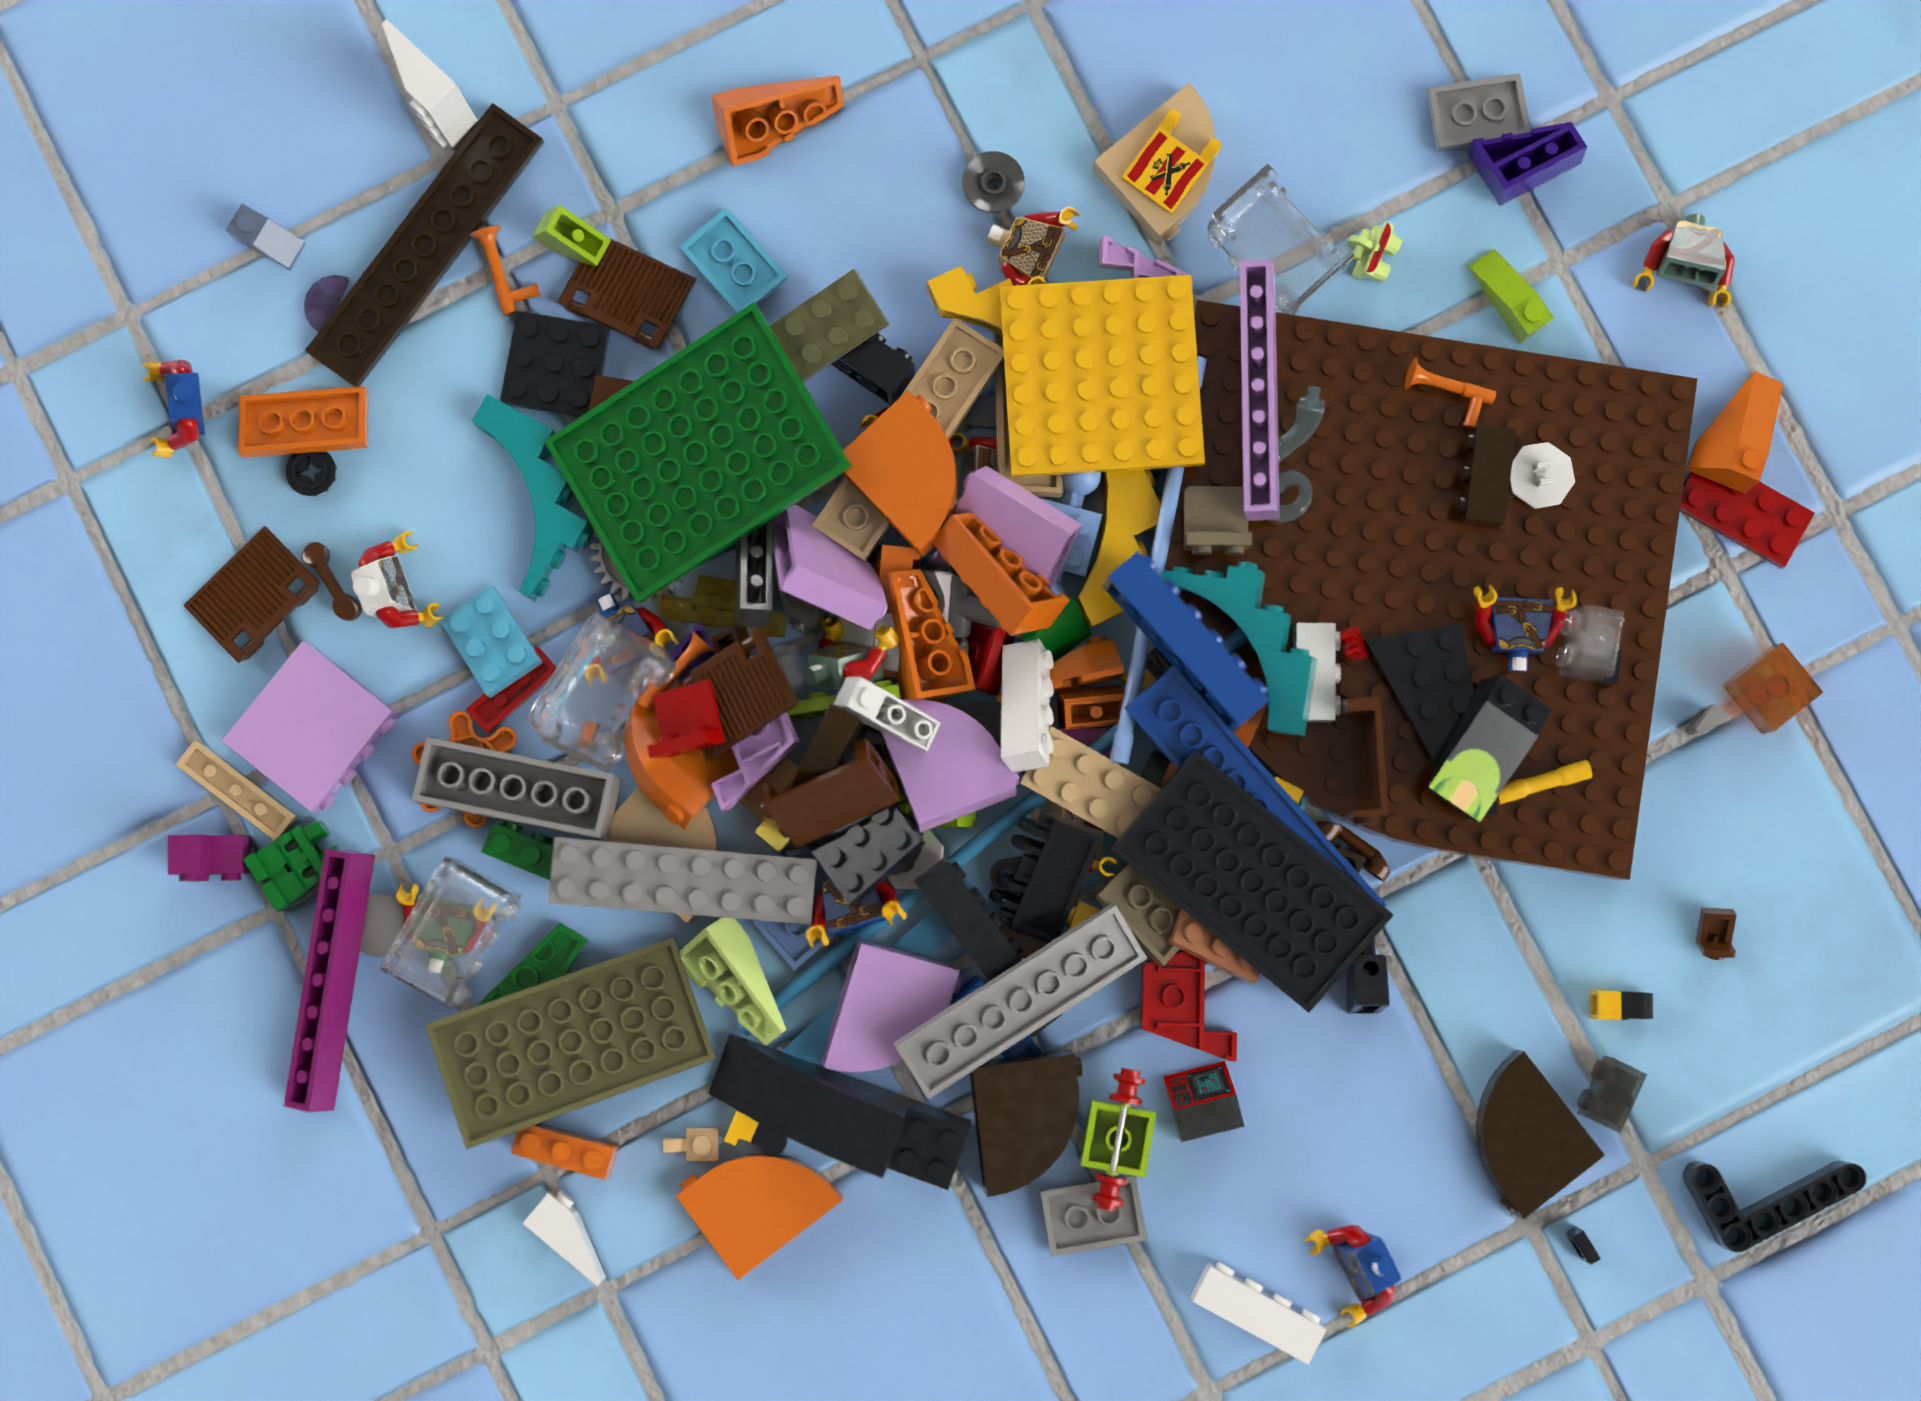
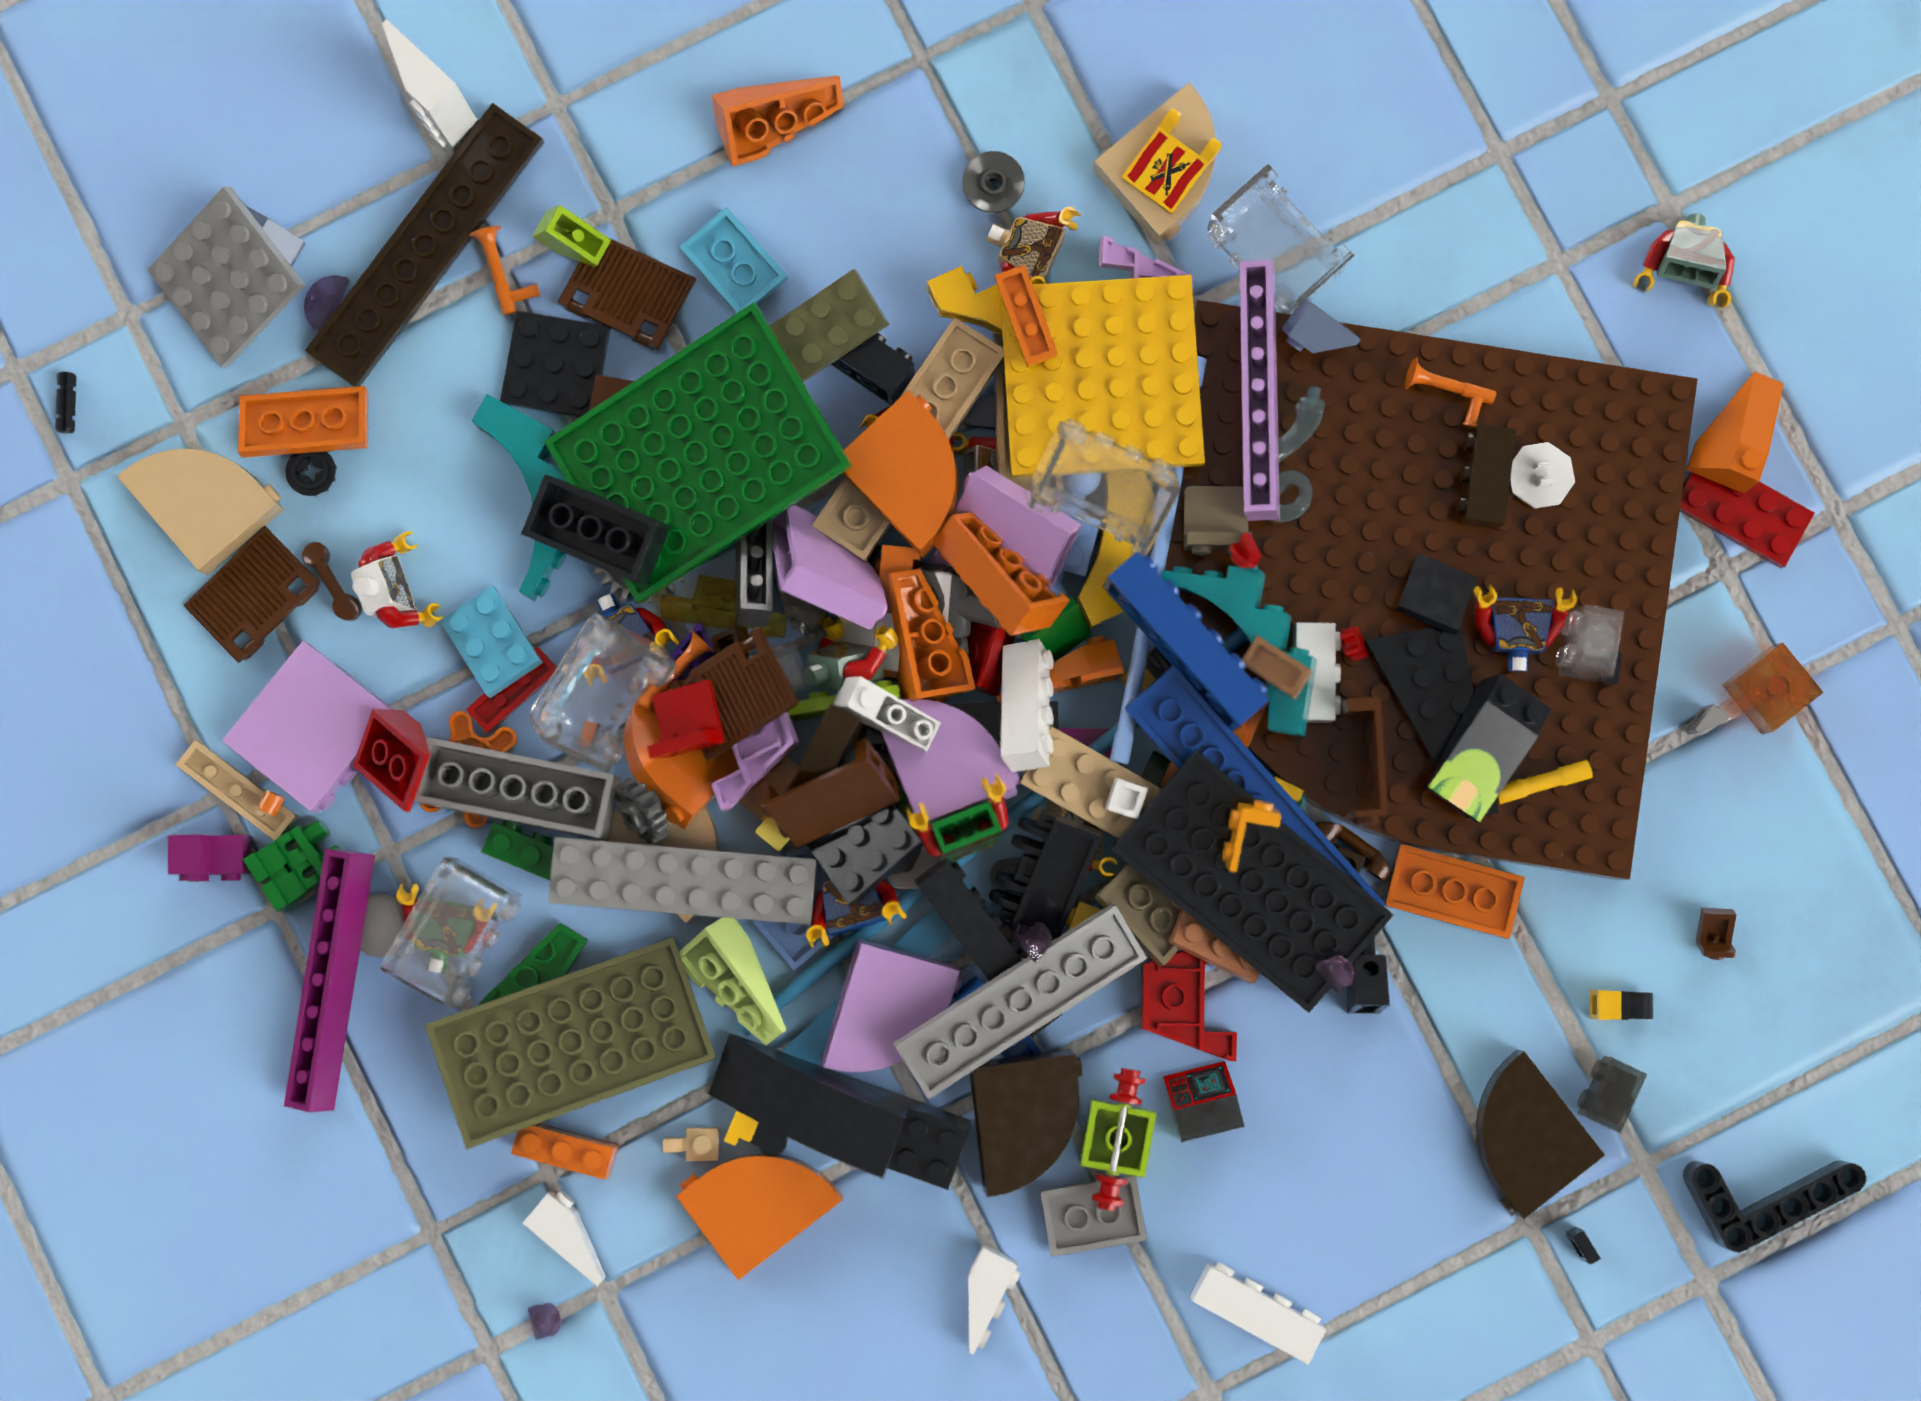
torso [142,360,205,458] -> none
orange brick [1058,685,1125,730] -> none
torso [1304,1225,1402,1328] -> none
yellowish green hips [1347,222,1403,282] -> none
light grey plate [1426,73,1531,151] -> none
dark purple wedge [1468,122,1587,206] -> none
lime slope [1468,249,1554,344] -> none
none -> black axle [55,372,76,434]
none -> tan brick [117,449,284,575]
none -> light grey plate [148,187,306,367]
none -> orange piece [258,790,285,816]
none -> red slope [353,709,430,812]
none -> black brick [521,474,671,585]
none -> clear purple plate [527,1303,561,1340]
none -> dark grey gear [614,777,670,845]
none -> torso [906,773,1009,861]
none -> white slope [968,1244,1020,1355]
none -> orange plate [994,265,1058,367]
none -> clear purple plate [1011,922,1053,963]
none -> clear windscreen [1025,419,1181,557]
none -> white plate [1105,778,1148,819]
none -> light orange bracket [1222,800,1281,872]
none -> red plate [1229,533,1261,569]
none -> medium nougat tile [1242,635,1314,699]
none -> sand blue slope [1281,297,1361,353]
none -> clear purple plate [1315,955,1354,993]
none -> orange plate [1384,844,1525,939]
none -> black tile [1396,553,1477,635]

